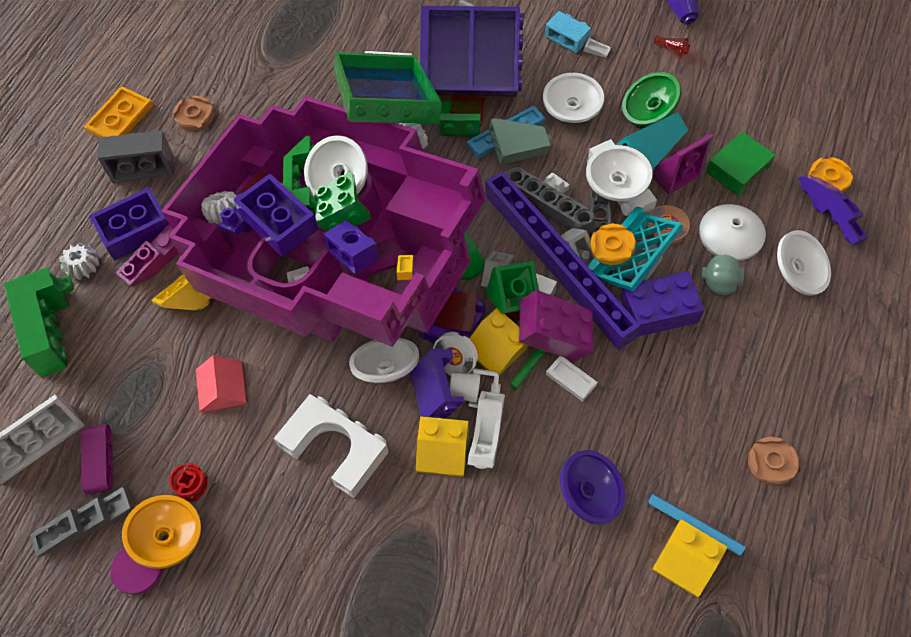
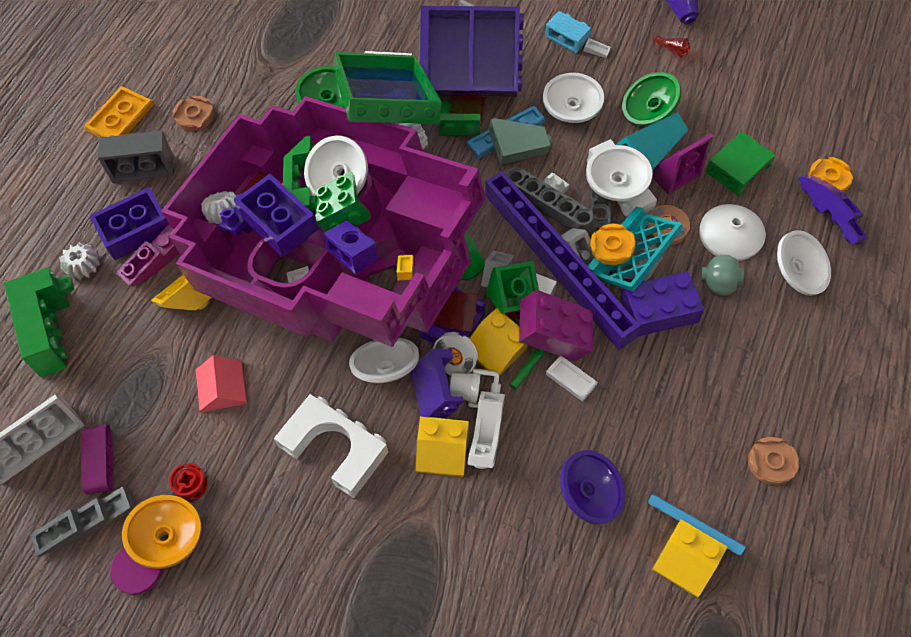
none -> green dish [295,66,356,108]

